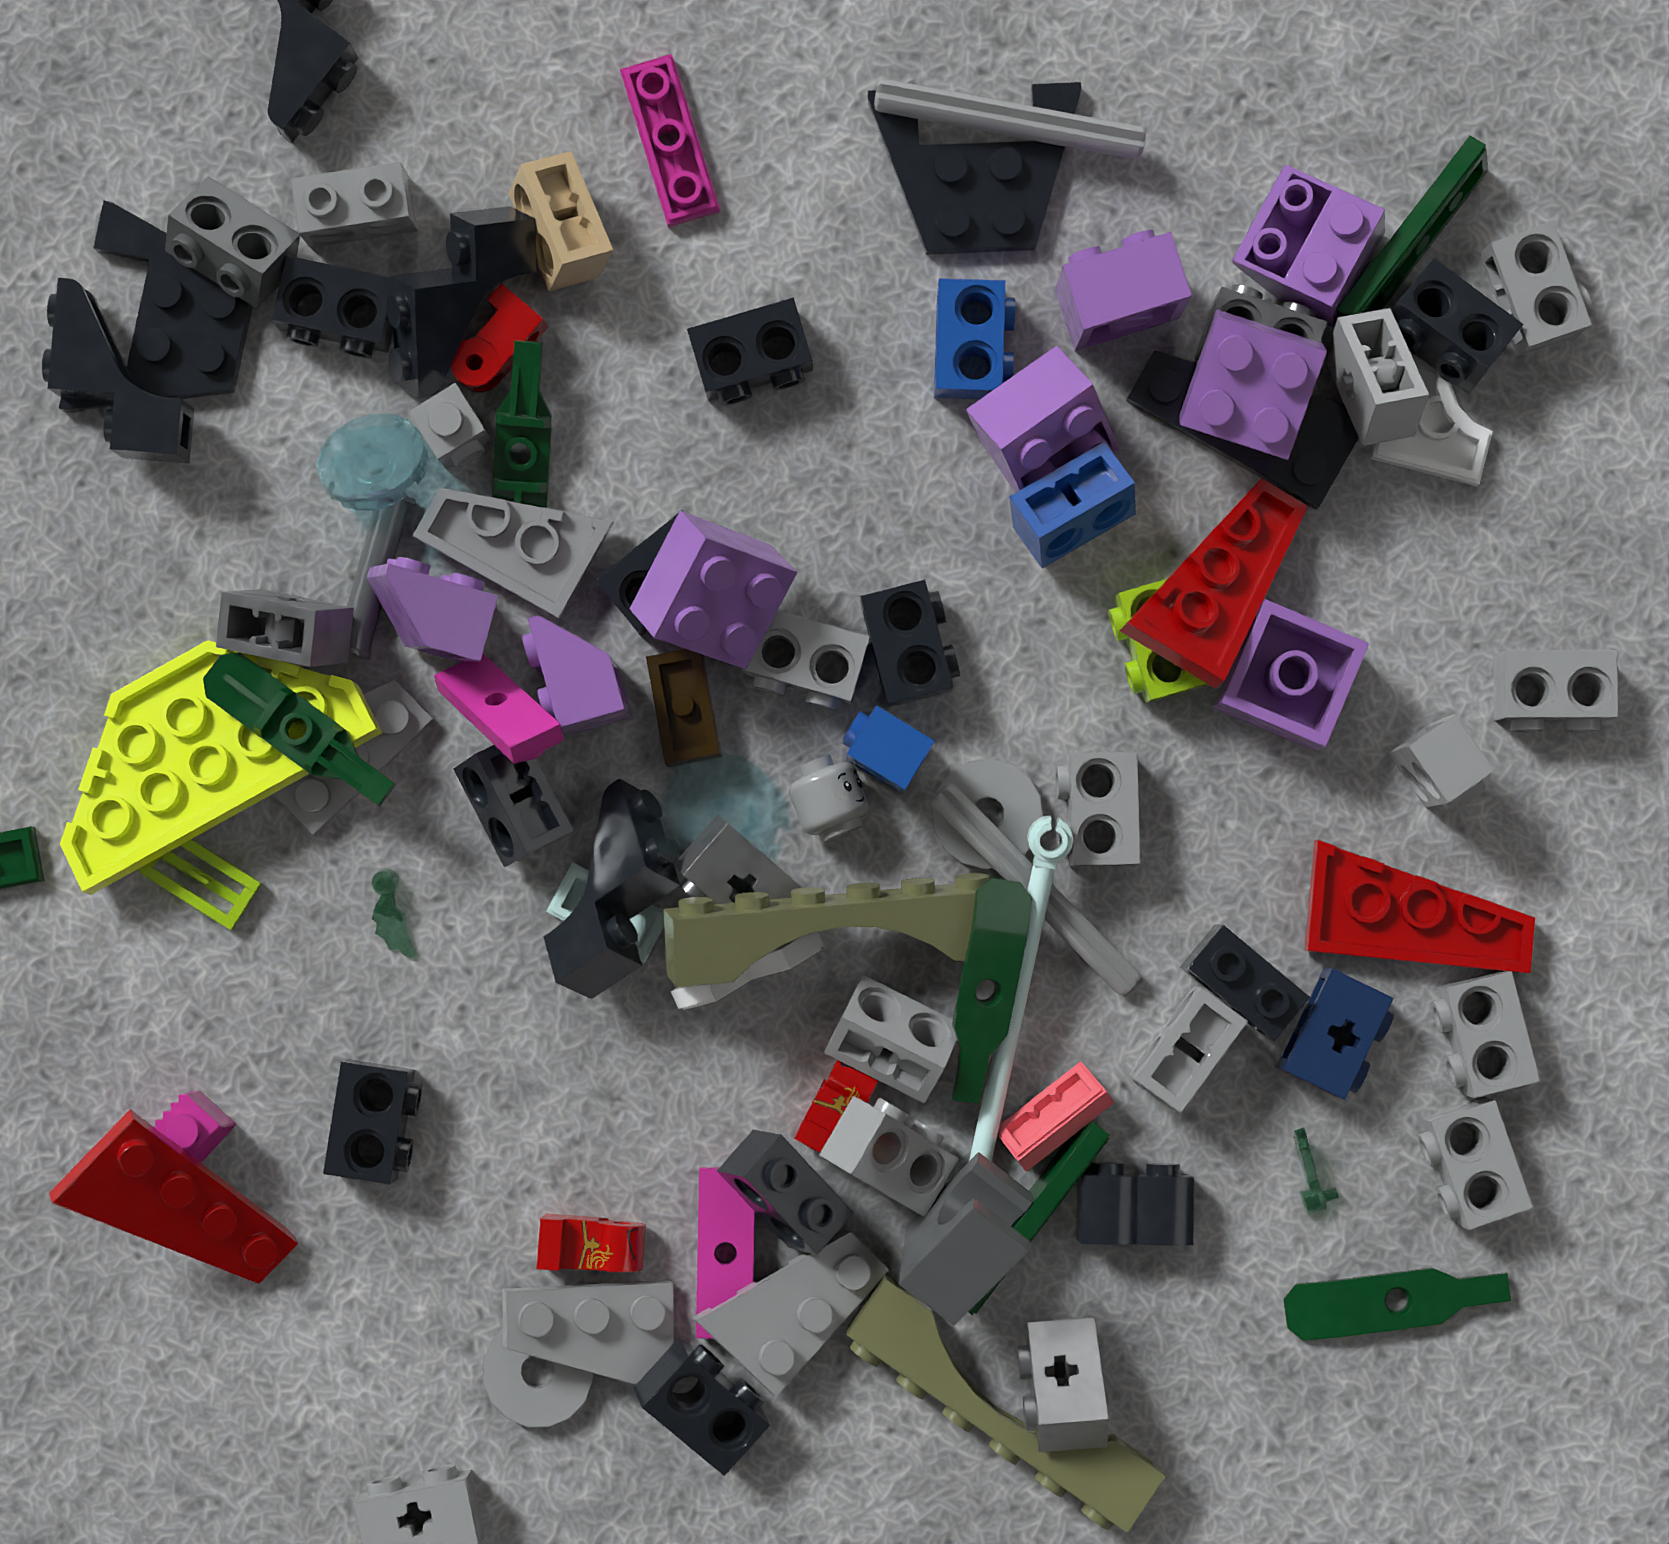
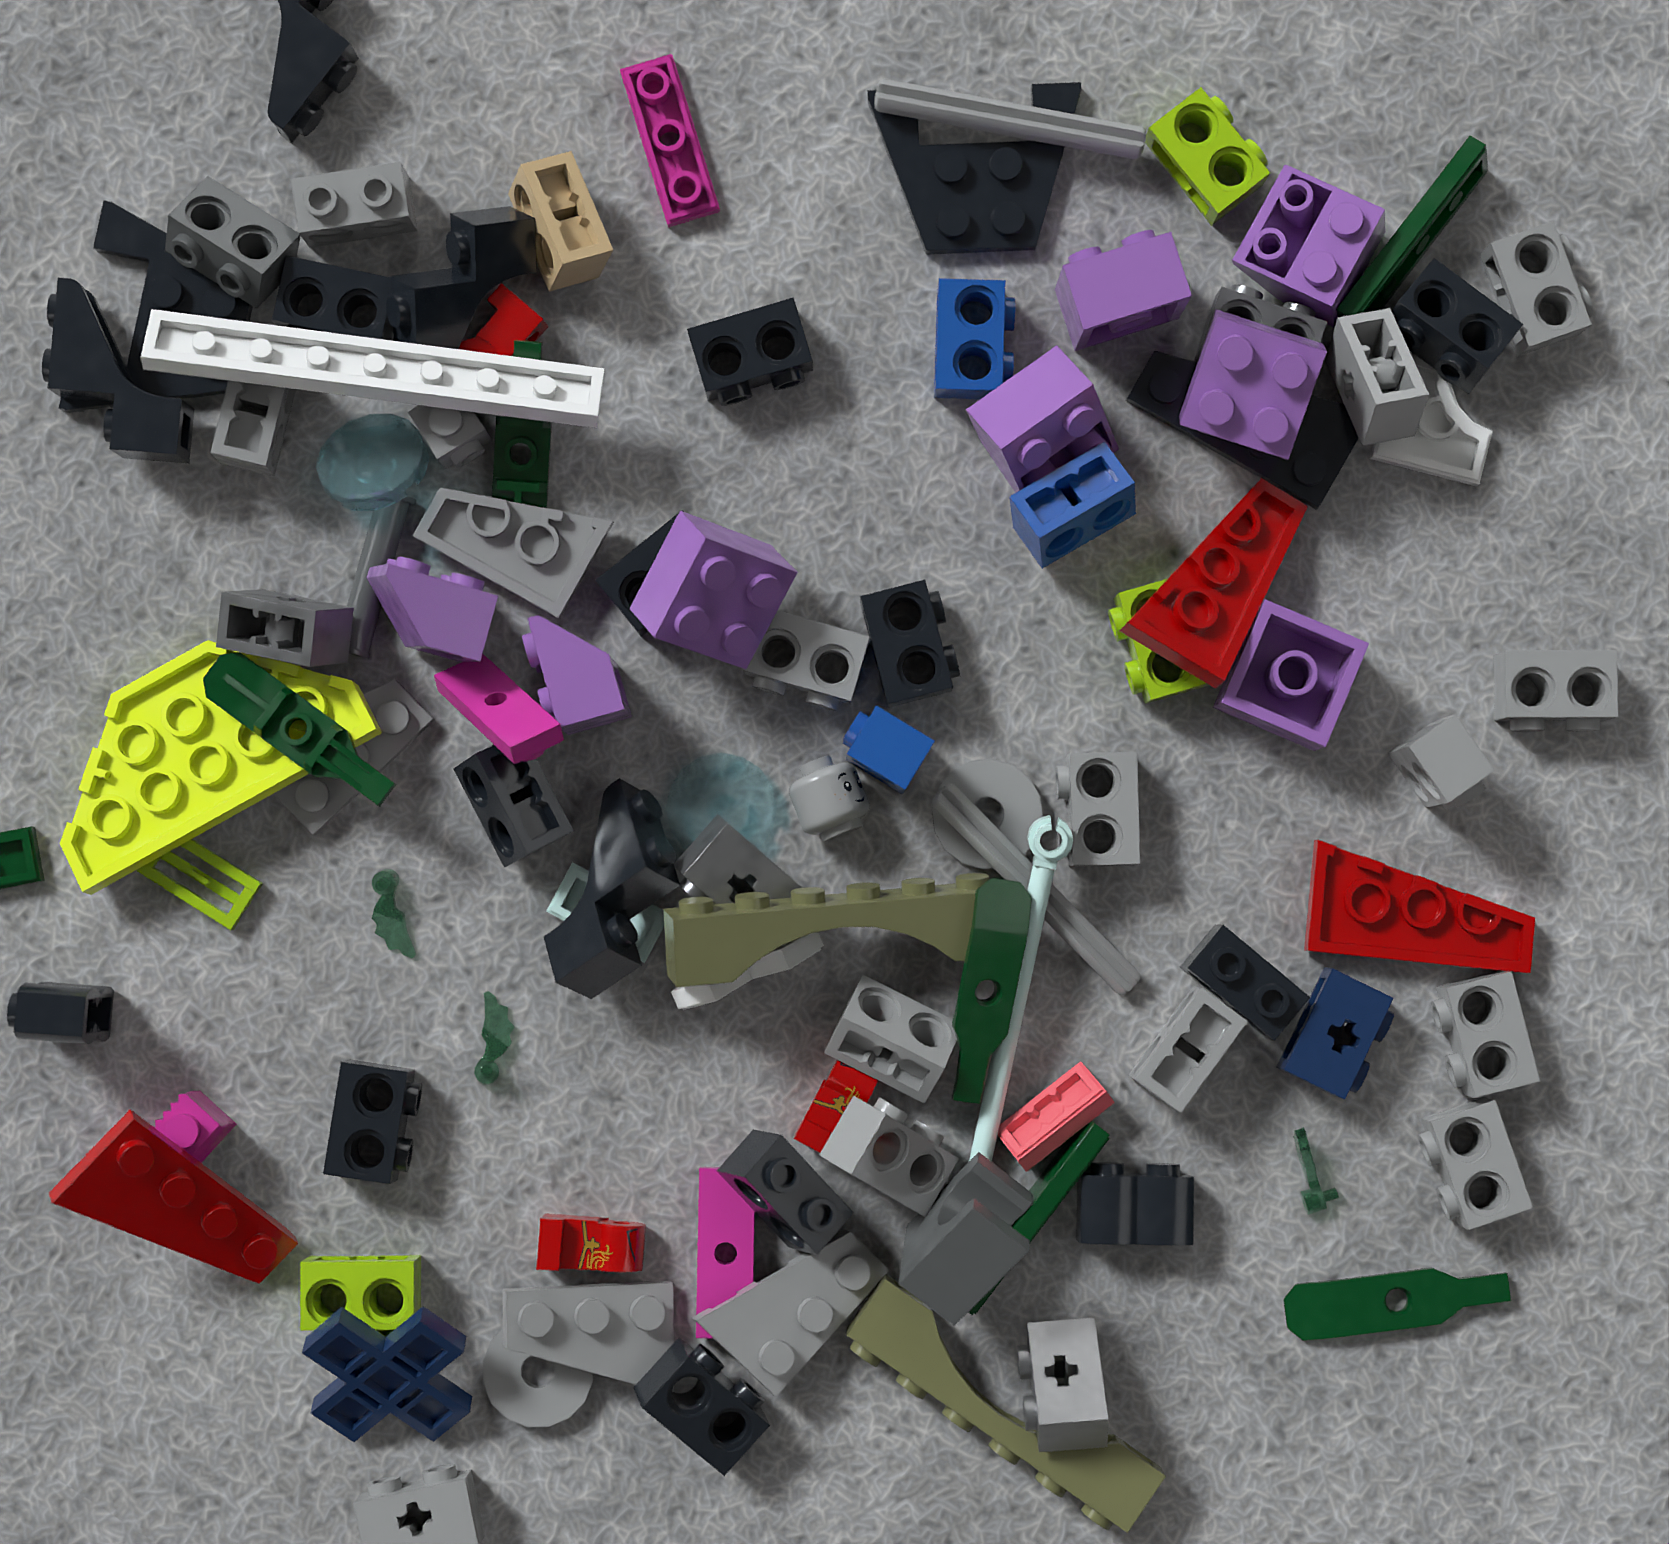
dark brown plate [646,649,722,768] -> none
none -> black brick [7,981,114,1044]
none -> white plate [141,309,604,428]
none -> light grey brick [210,380,296,476]
none -> lime brick [300,1255,421,1337]
none -> dark blue plate [302,1306,473,1442]
none -> clear green piece [474,991,515,1085]
none -> lime brick [1145,87,1270,226]

